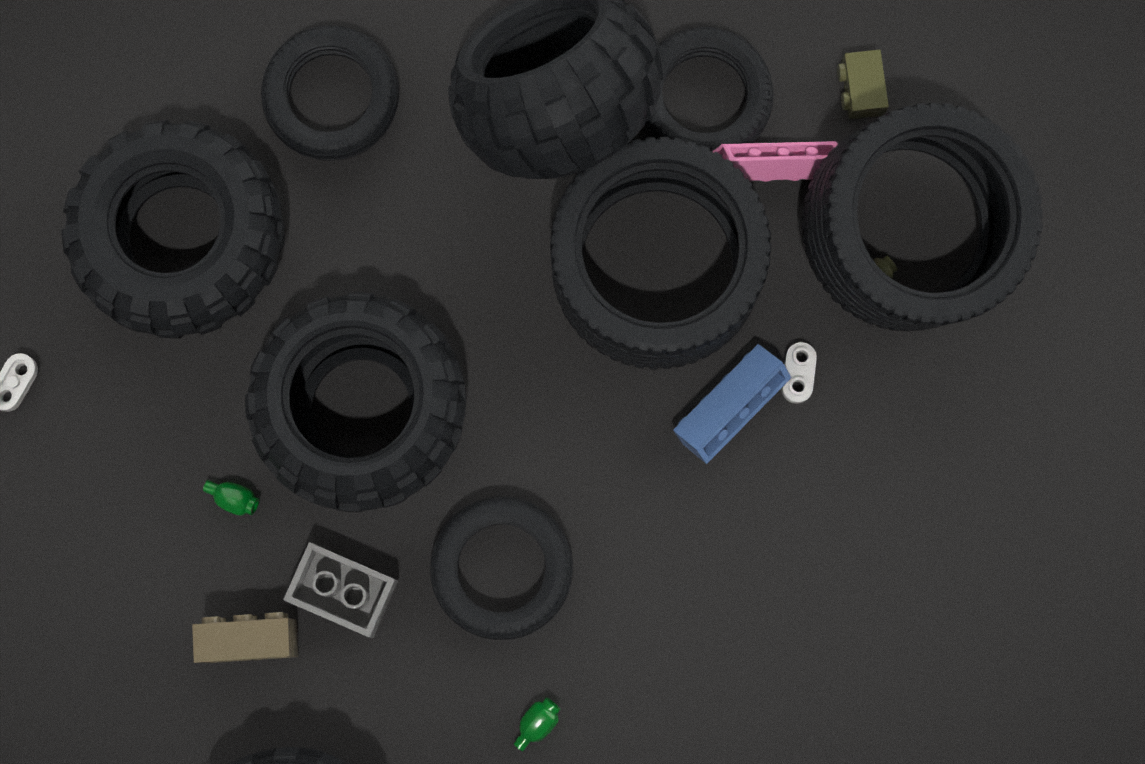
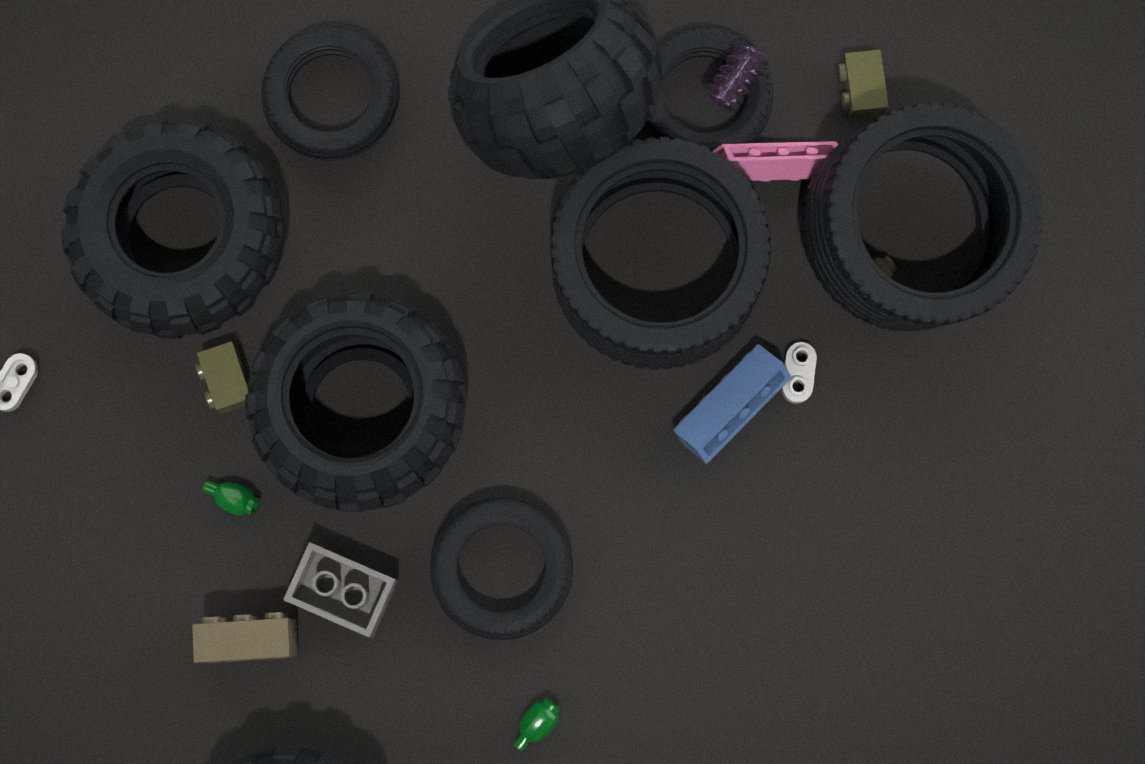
none -> olive brick [195,341,249,414]
none -> clear purple piece [706,44,769,112]

